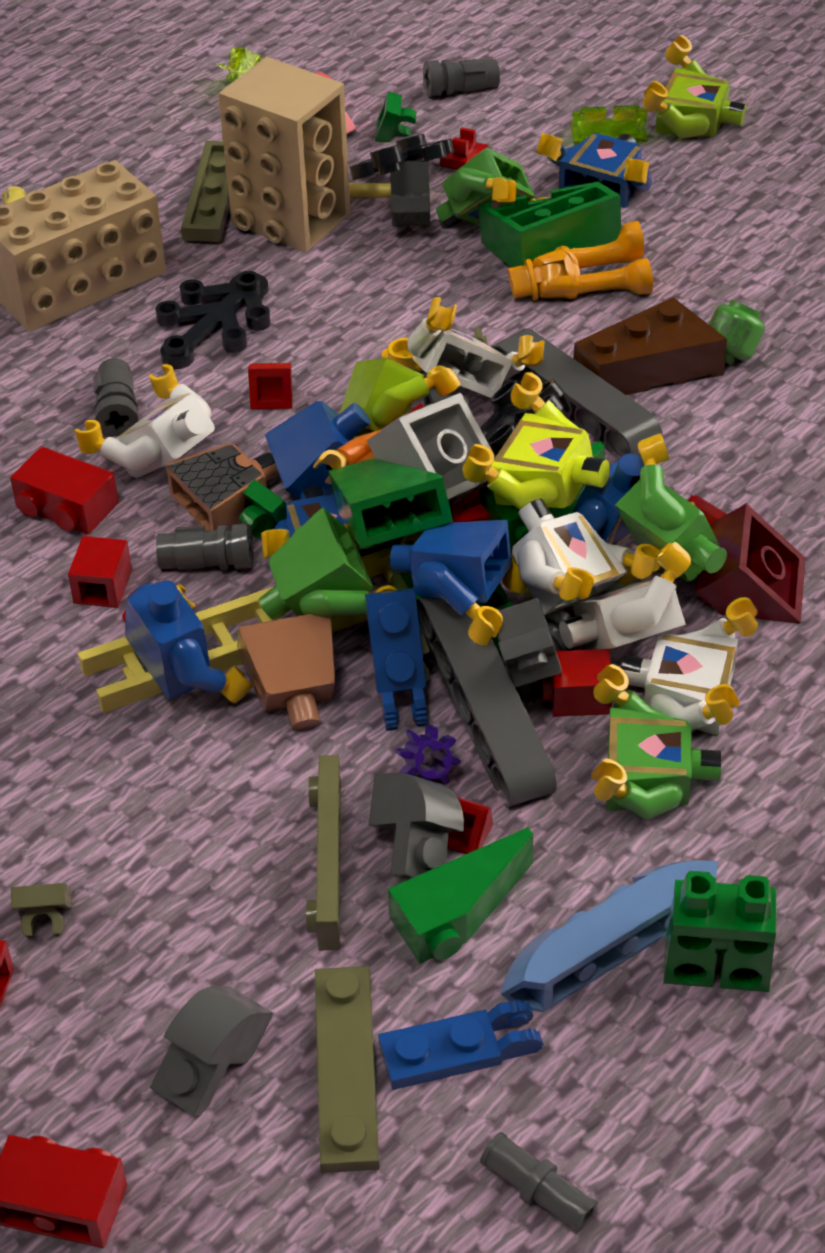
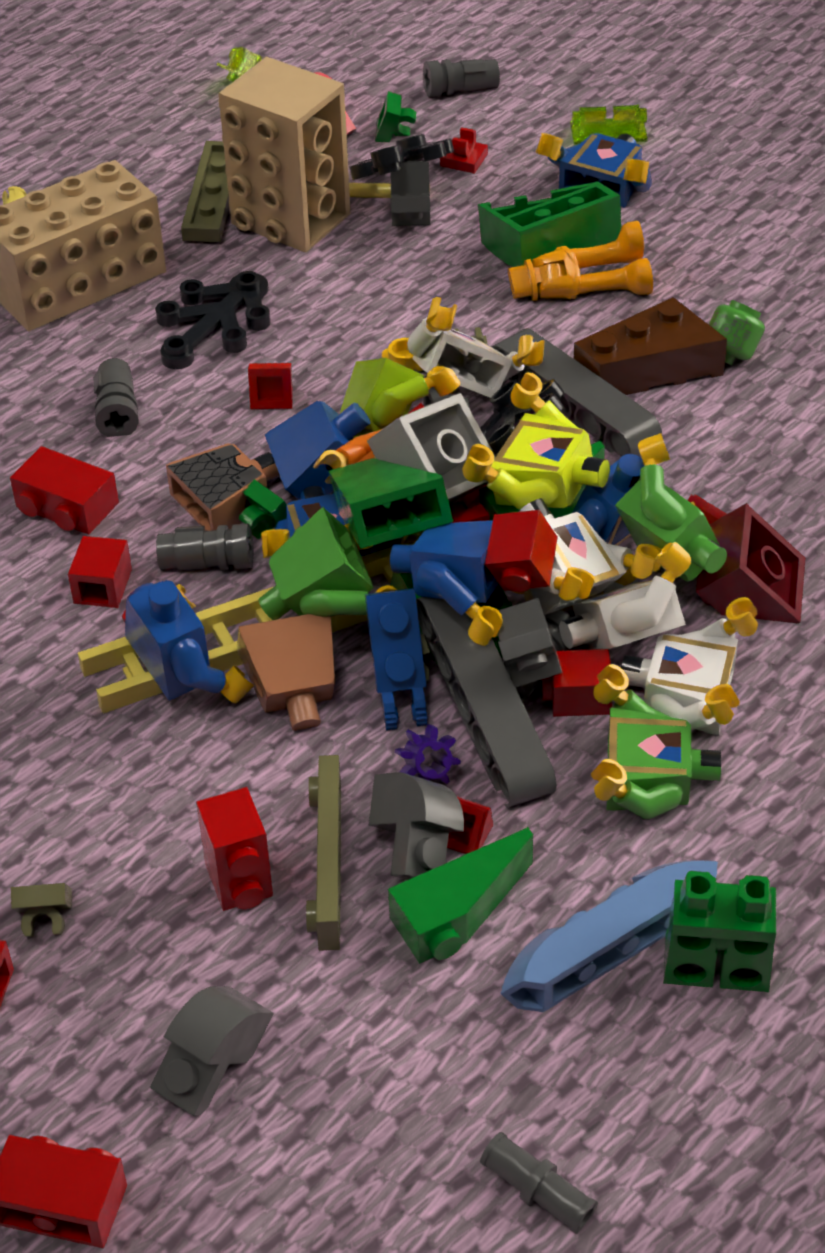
white torso [74,364,215,478] -> none
olive plate [315,966,379,1173] -> none
blue hinge [378,999,544,1090] -> none
bright green torso [436,147,548,227] -> none
lime torso [643,35,747,139] -> none
none -> red brick [196,787,273,911]
none -> red brick [485,510,558,592]

